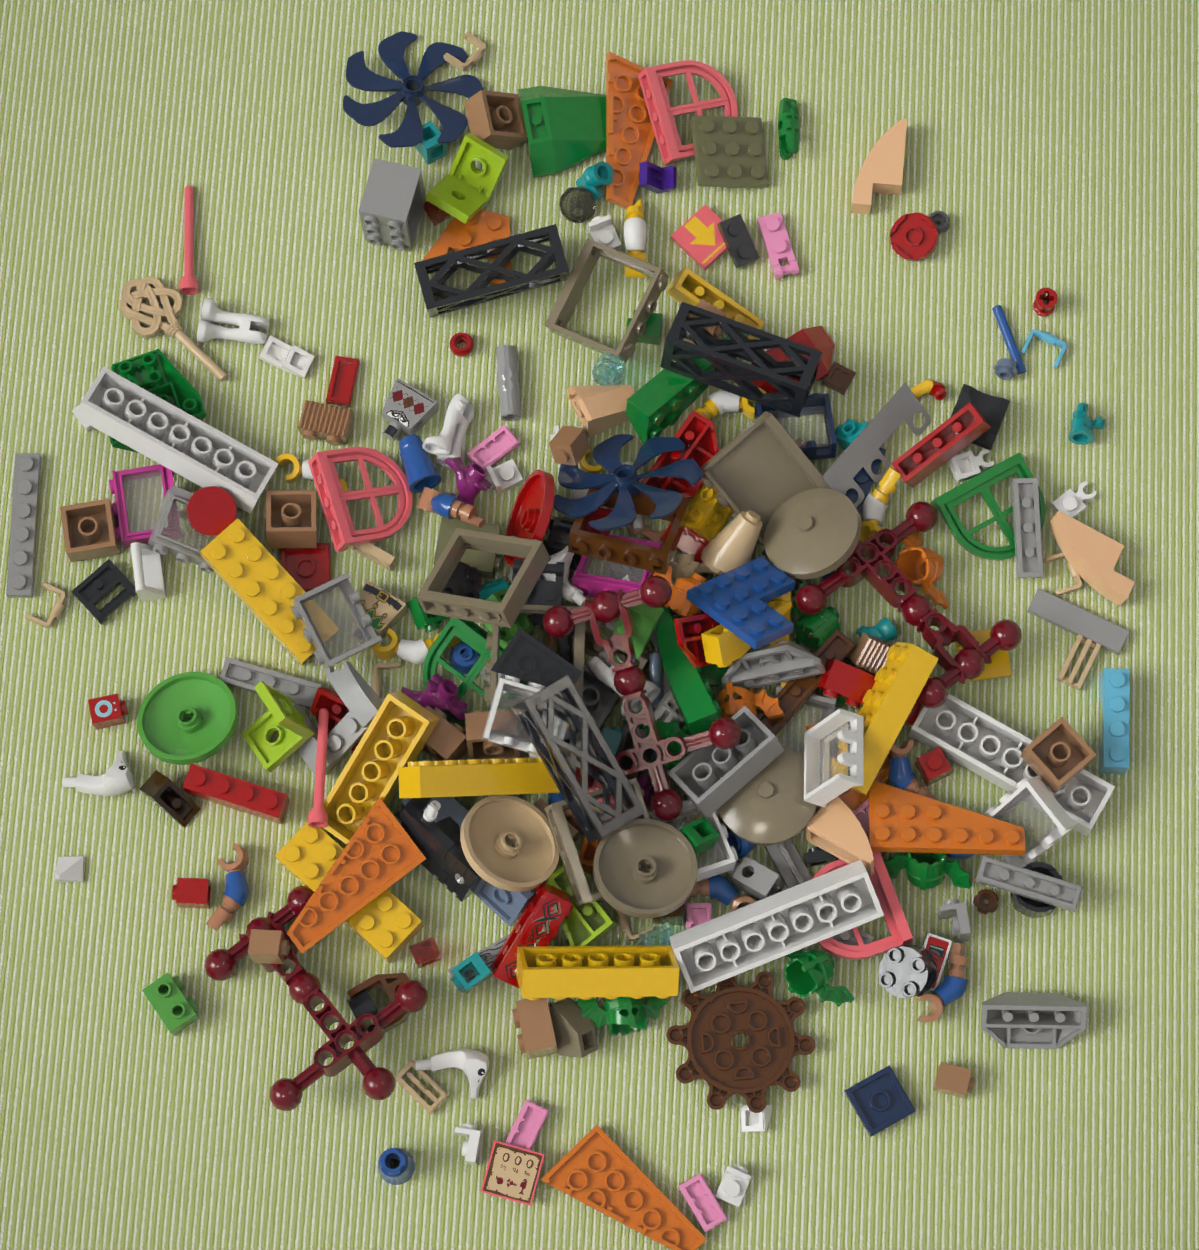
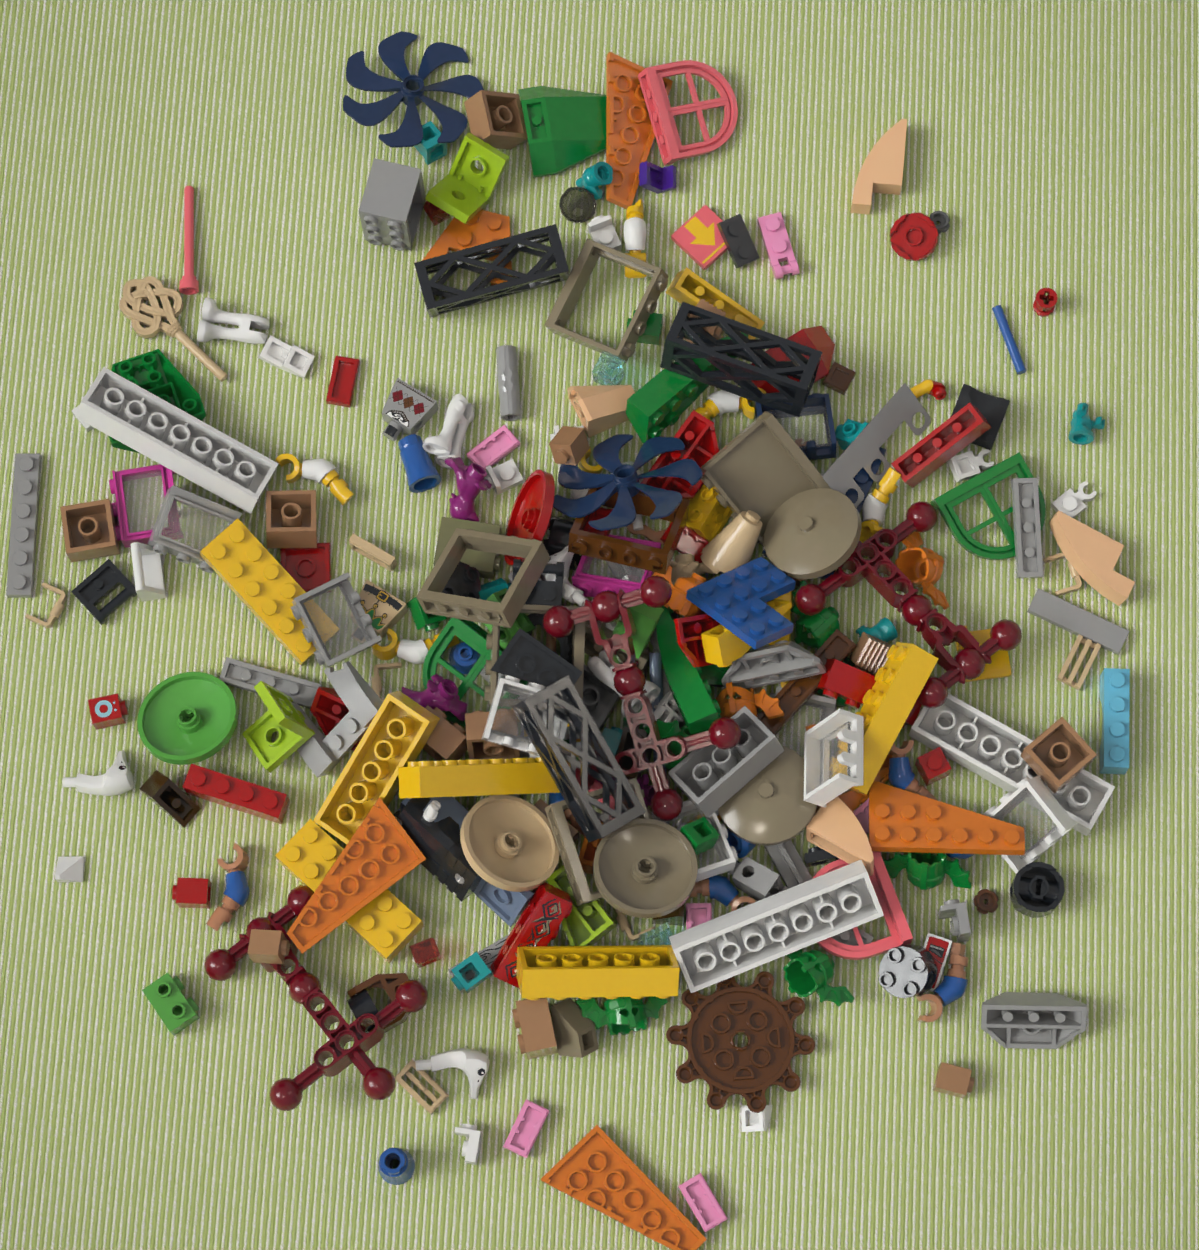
red tile [186,486,237,536] -> none
medium nougat brick [298,400,354,446] -> none
coral piece [307,708,329,828] -> none
coral window [308,447,412,553] -> none
nougat piece [416,487,486,528] -> none
tan piece [443,32,486,72] -> none
red plate [450,333,474,357] -> none
piece [480,1140,545,1206] -> none
olive plate [691,115,769,188] -> none
white bracket [715,1164,752,1208] -> none
green hinge [778,98,800,160] -> none
dark blue plate [844,1065,916,1137] -> none
light grey tile [975,856,1083,912] -> none
sand blue plate [994,358,1018,380] -> none
medium azure piece [1021,329,1067,369] -> none

